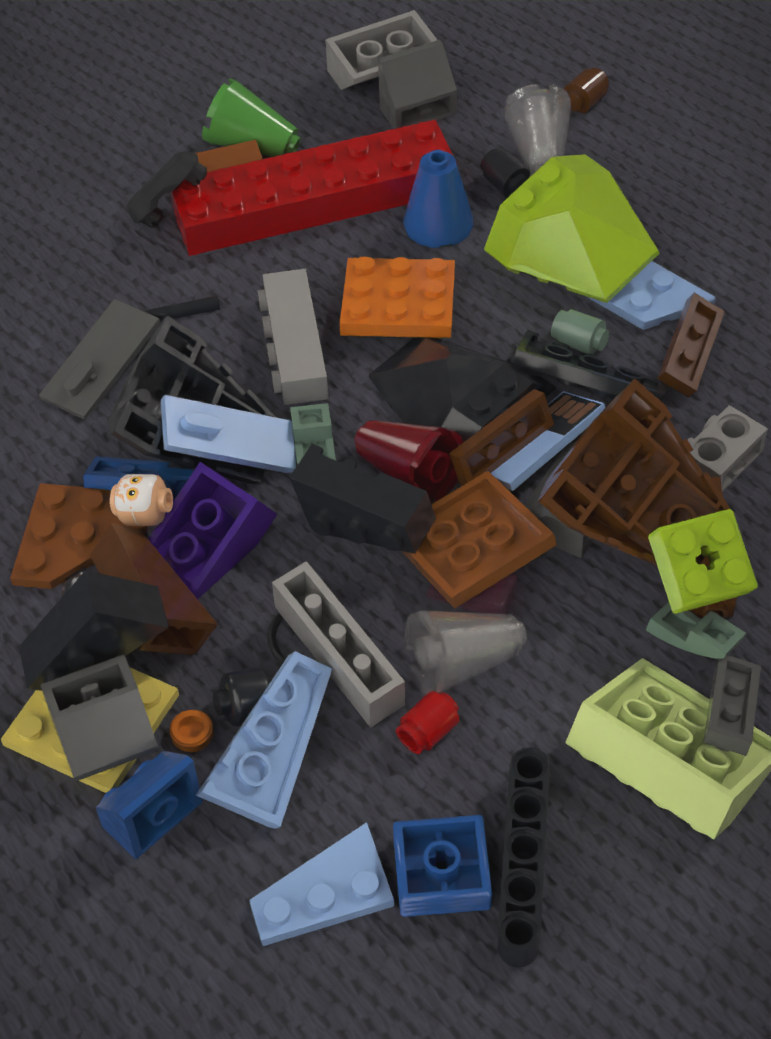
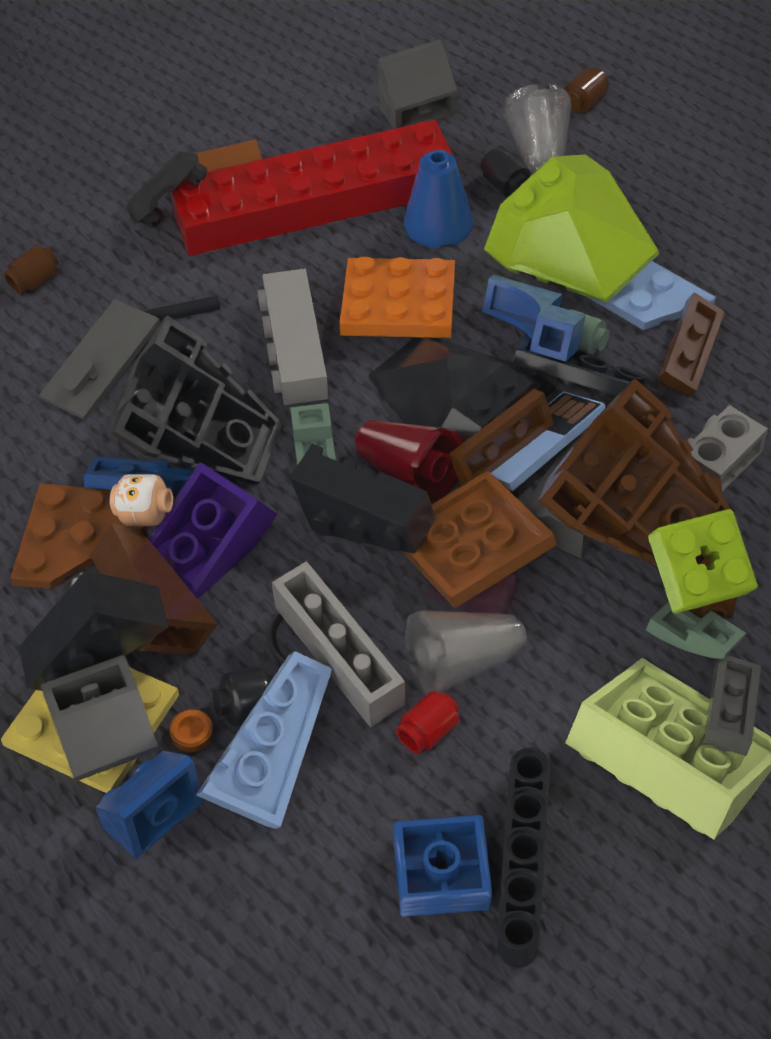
light blue piece [161,395,297,473] -> none
bright green cone [202,78,301,157] -> none
light blue wing [249,822,394,947] -> none
light grey slope [325,10,437,90] -> none
none -> reddish brown brick [3,245,58,296]
none -> blue arch [482,275,586,362]

